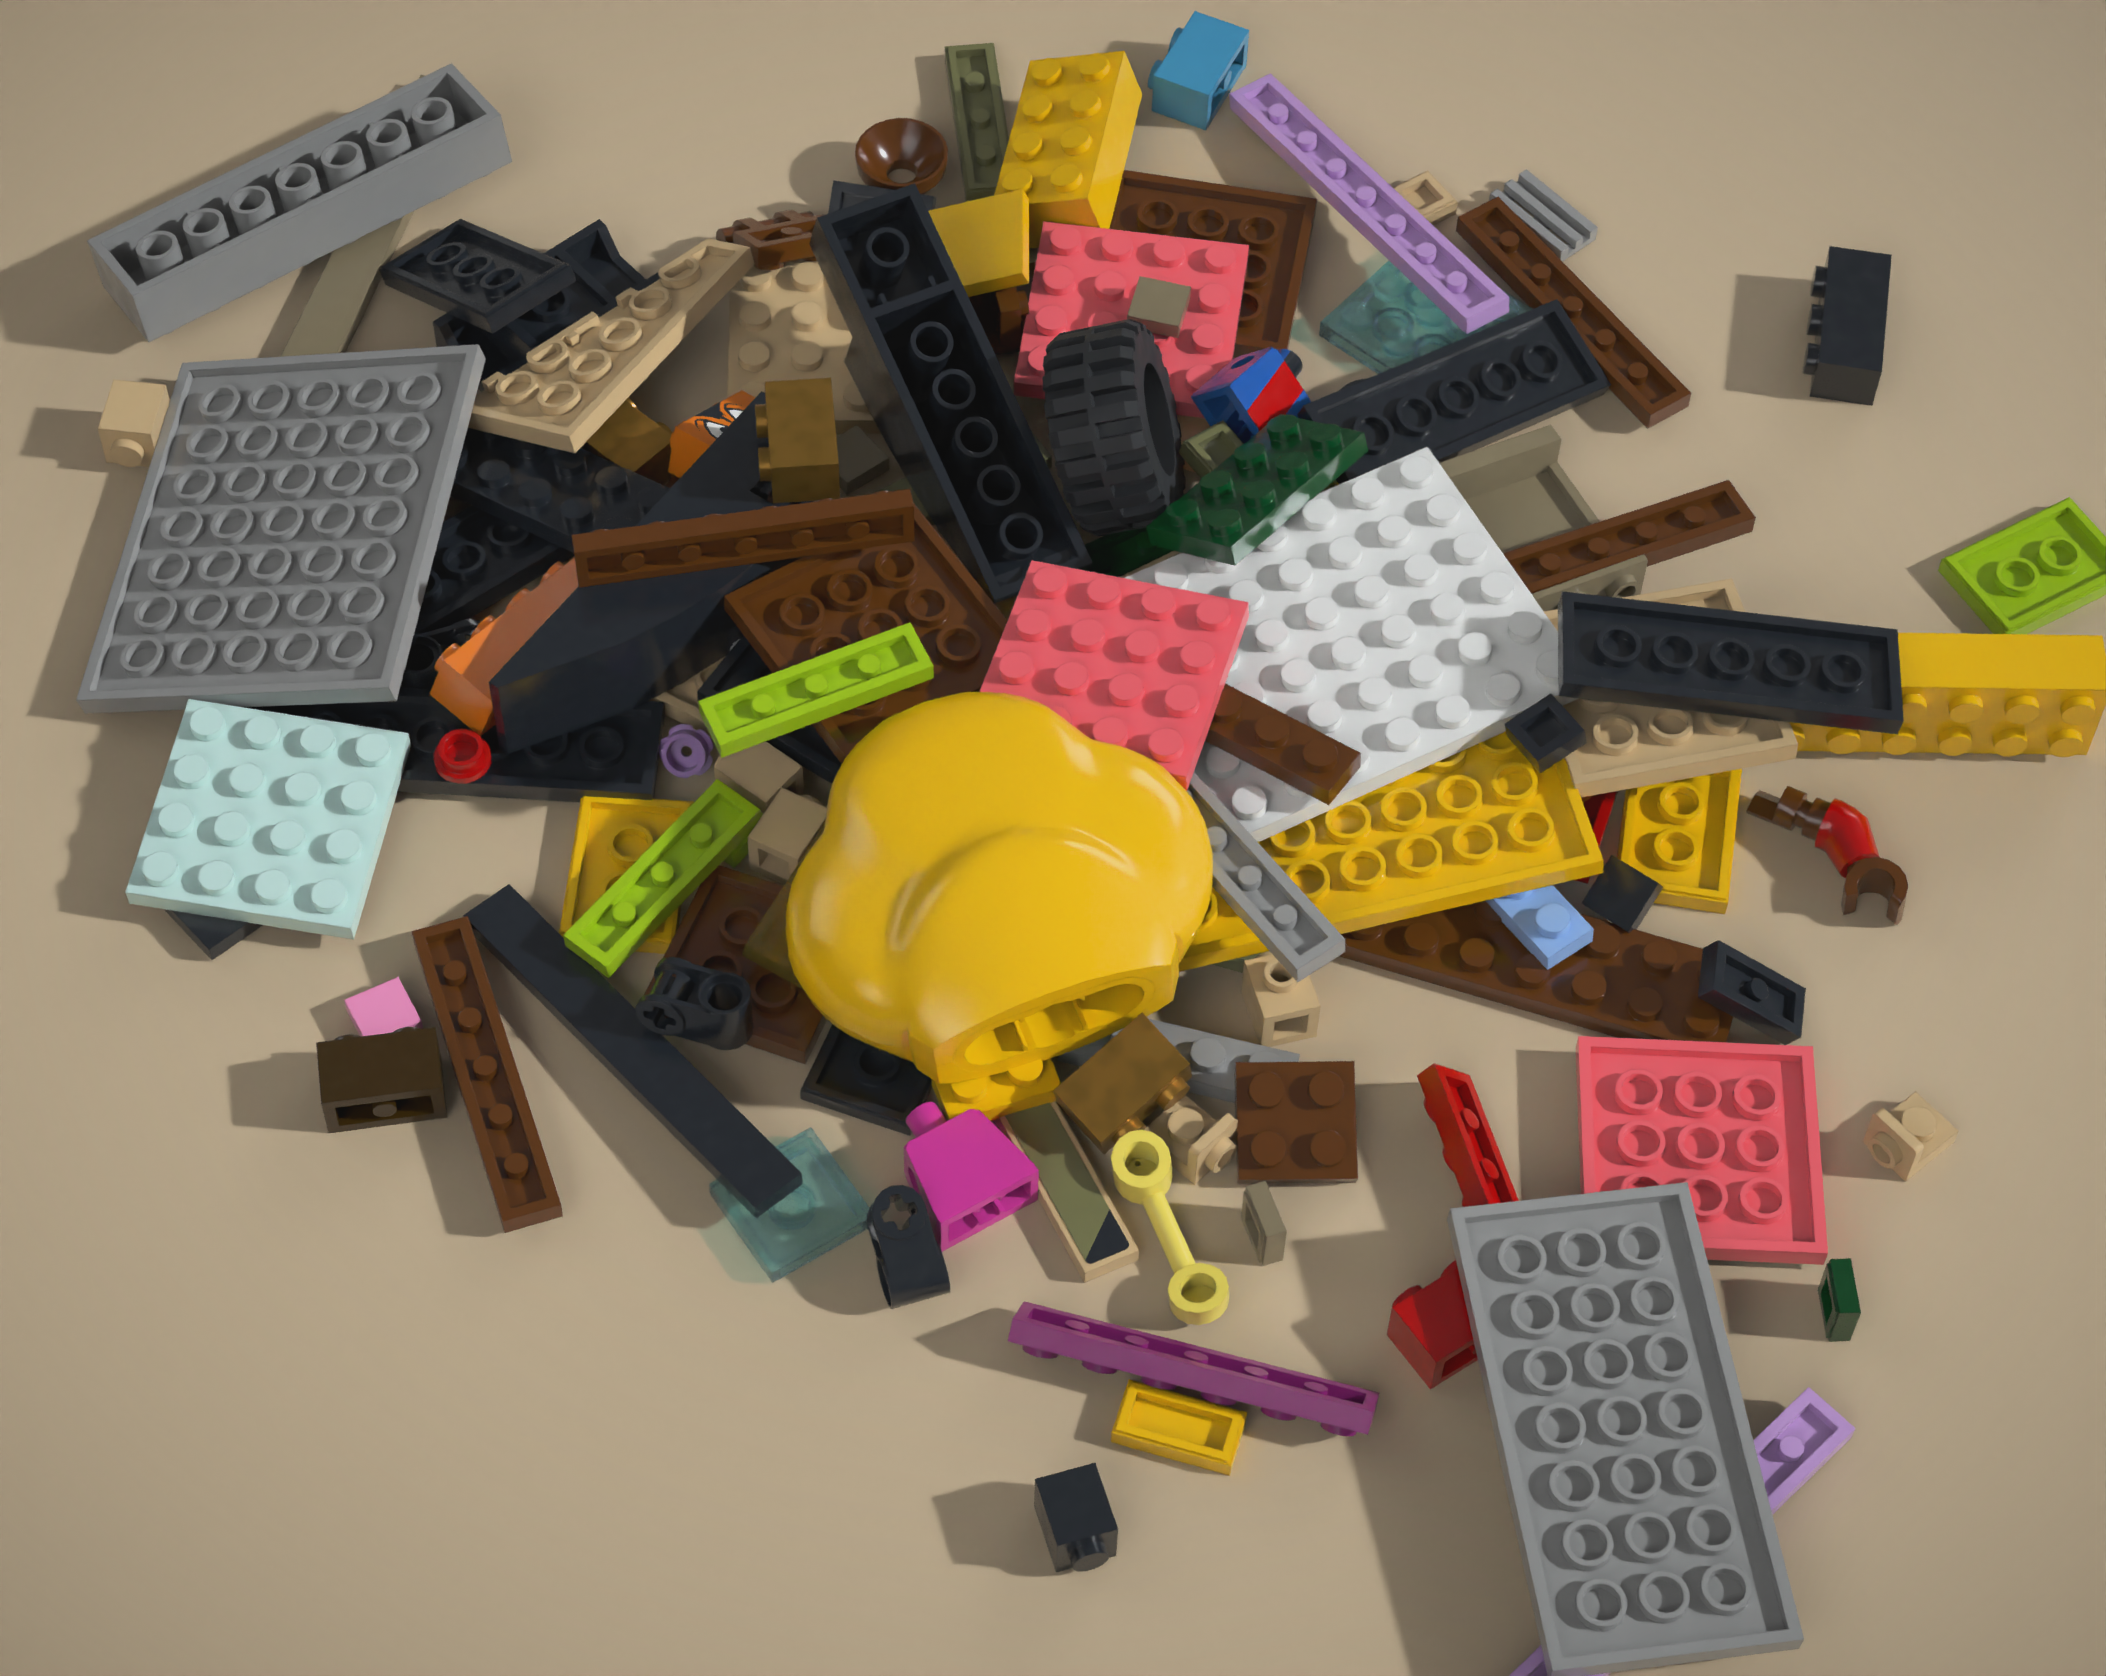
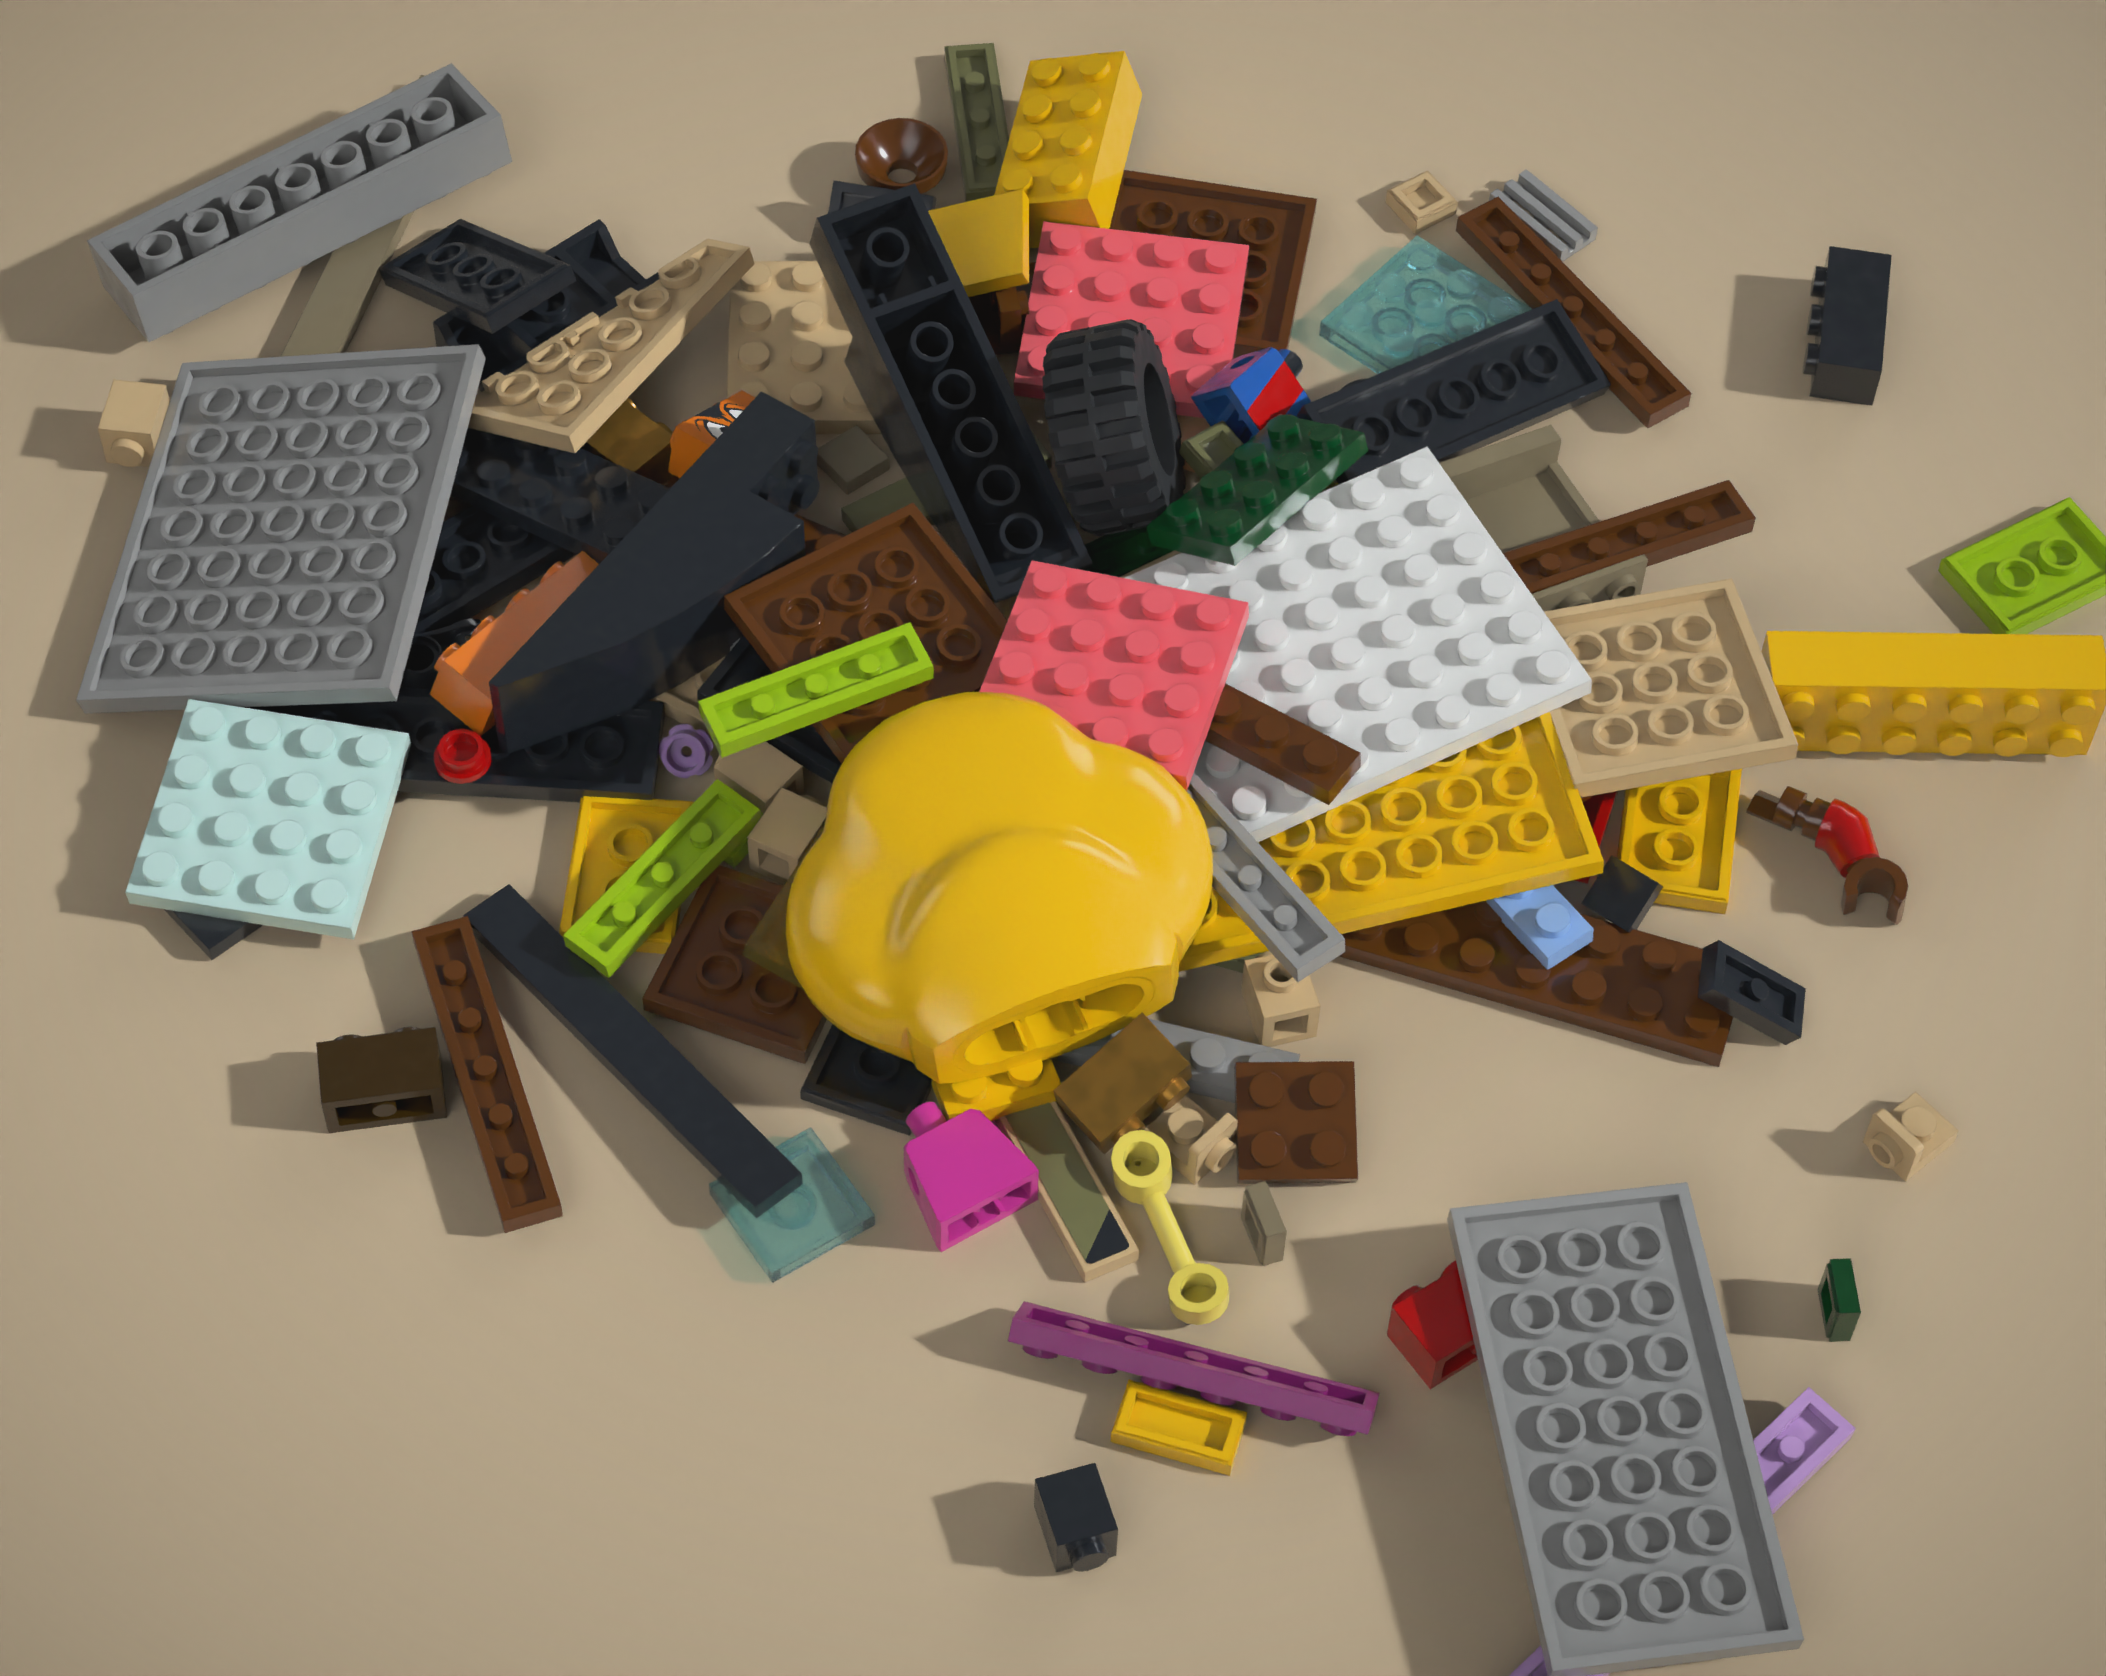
bright pink tile [344,977,423,1036] -> none
reddish brown plate [572,489,915,588] -> none
black piece [635,957,754,1050] -> none
reddish brown plate [716,210,824,270] -> none
pearl gold brick [755,377,840,503] -> none
black piece [866,1185,951,1309] -> none
dark tan tile [1127,276,1191,338] -> none
dark azure brick [1148,11,1249,130] -> none
lavender plate [1229,73,1509,334] -> none
red plate [1417,1063,1519,1207] -> none
black plate [1504,694,1587,773] -> none
black plate [1558,591,1904,734] -> none
coral plate [1575,1036,1828,1265] -> none

